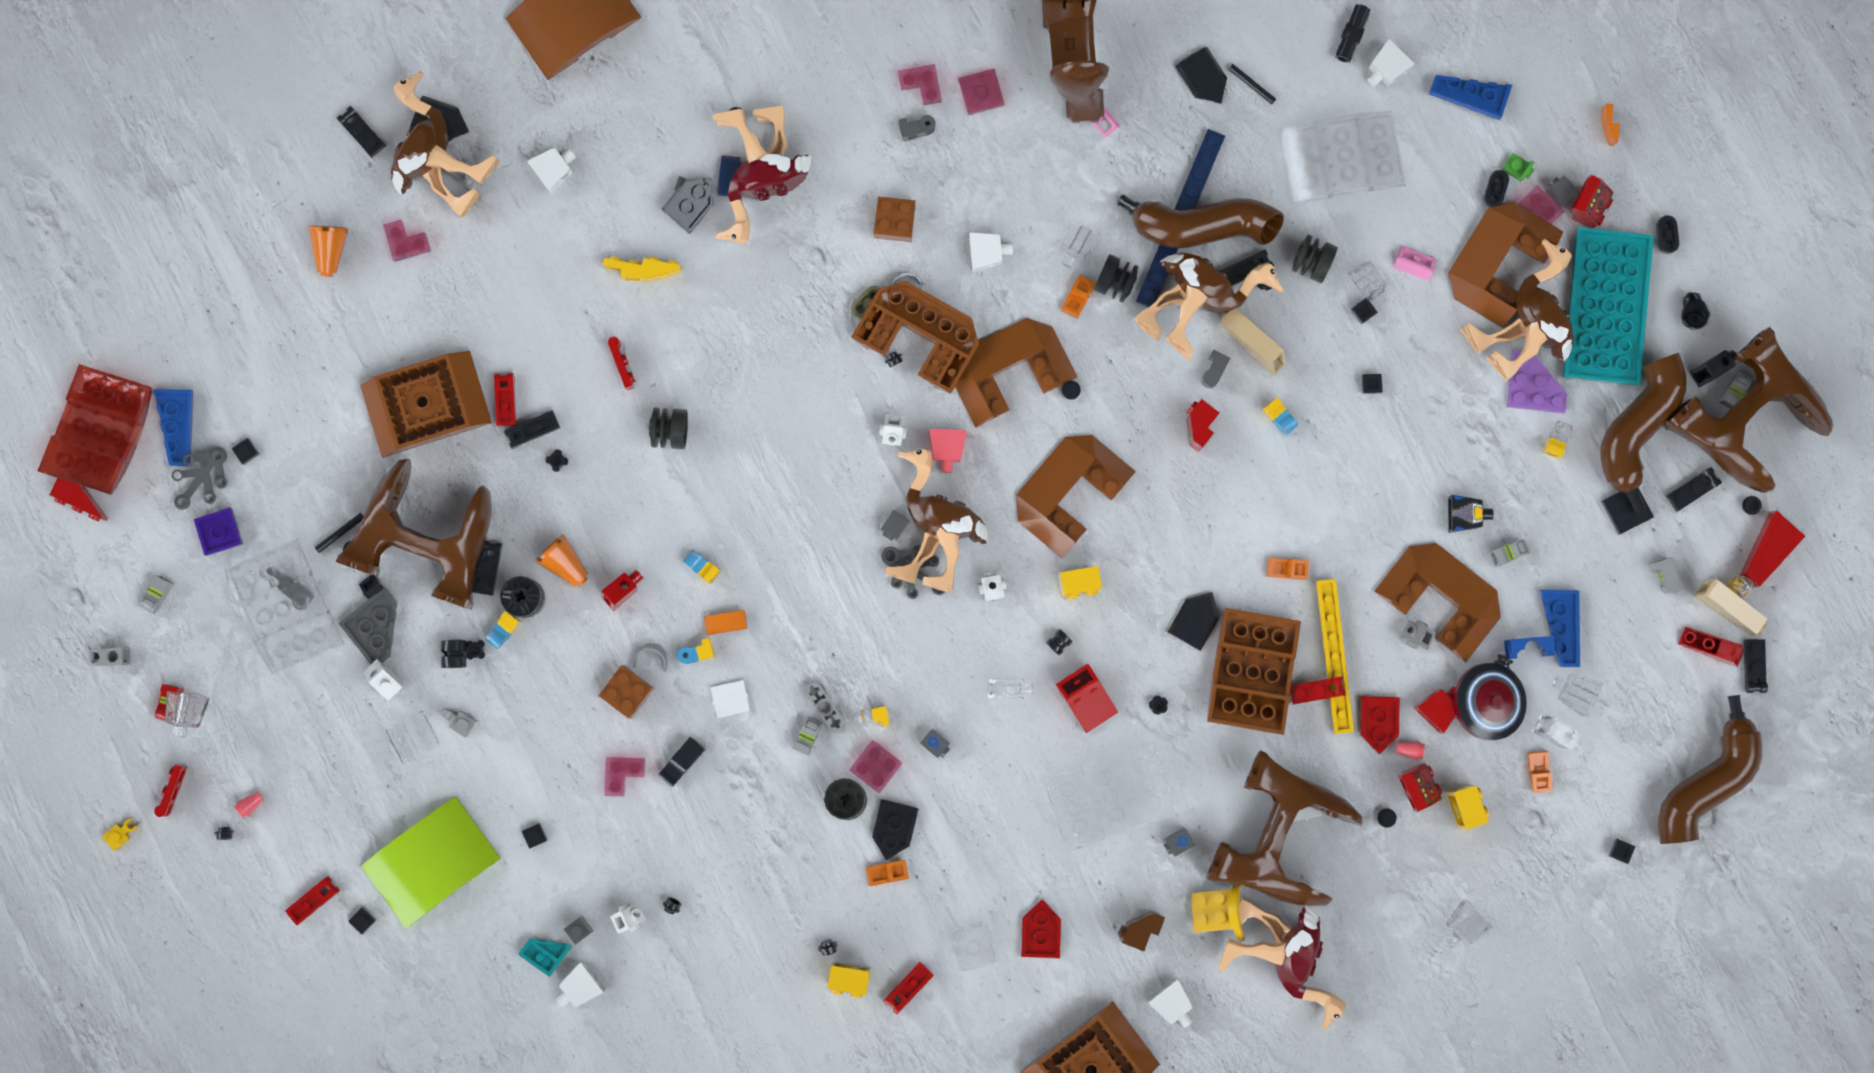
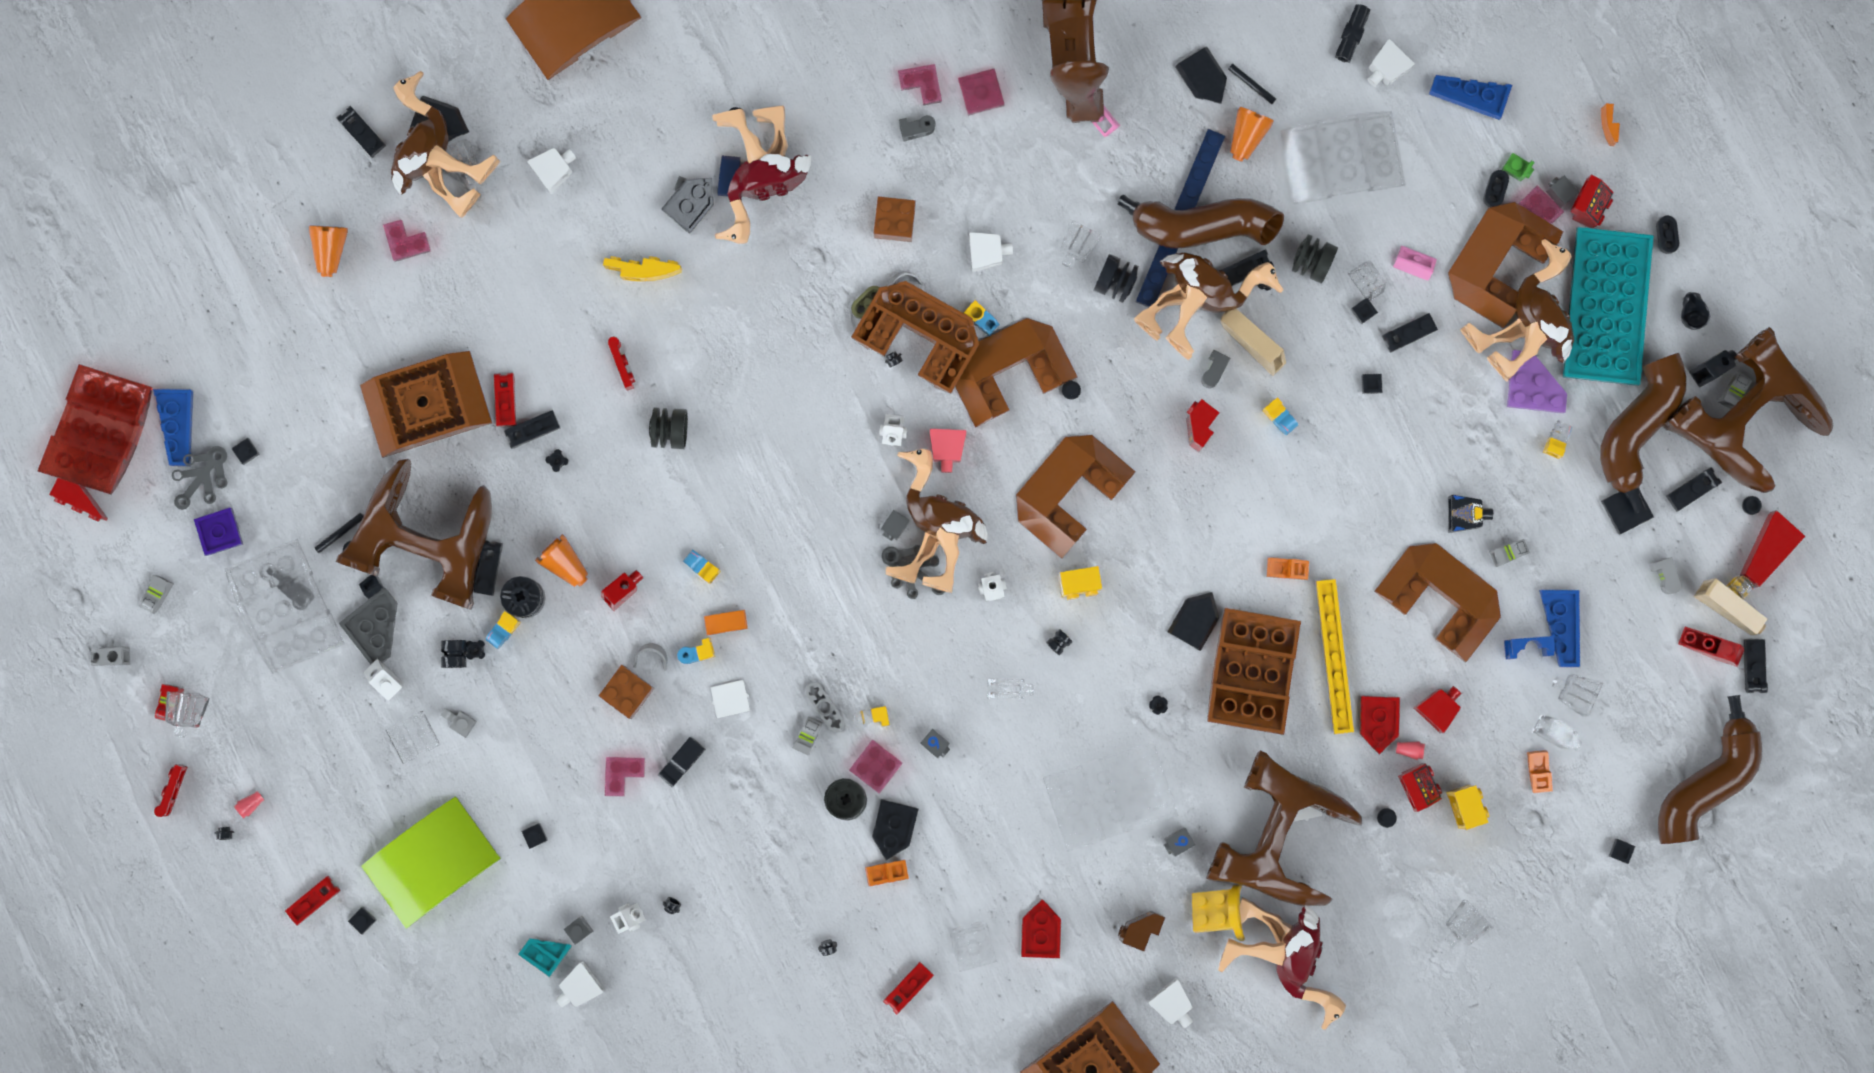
yellow plate [102,819,139,851] -> none
yellow brick [827,962,871,998] -> none
red slope [1055,664,1118,733] -> none
orange slope [1061,274,1096,319] -> none
red plate [1290,676,1346,705] -> none
light grey brick [1401,620,1436,650] -> none
dish [1454,663,1527,740] -> none
black bush [1494,654,1513,670] -> none
none -> leg [963,300,1000,336]
none -> orange cone [1230,107,1274,162]
none -> black plate [1382,313,1438,353]

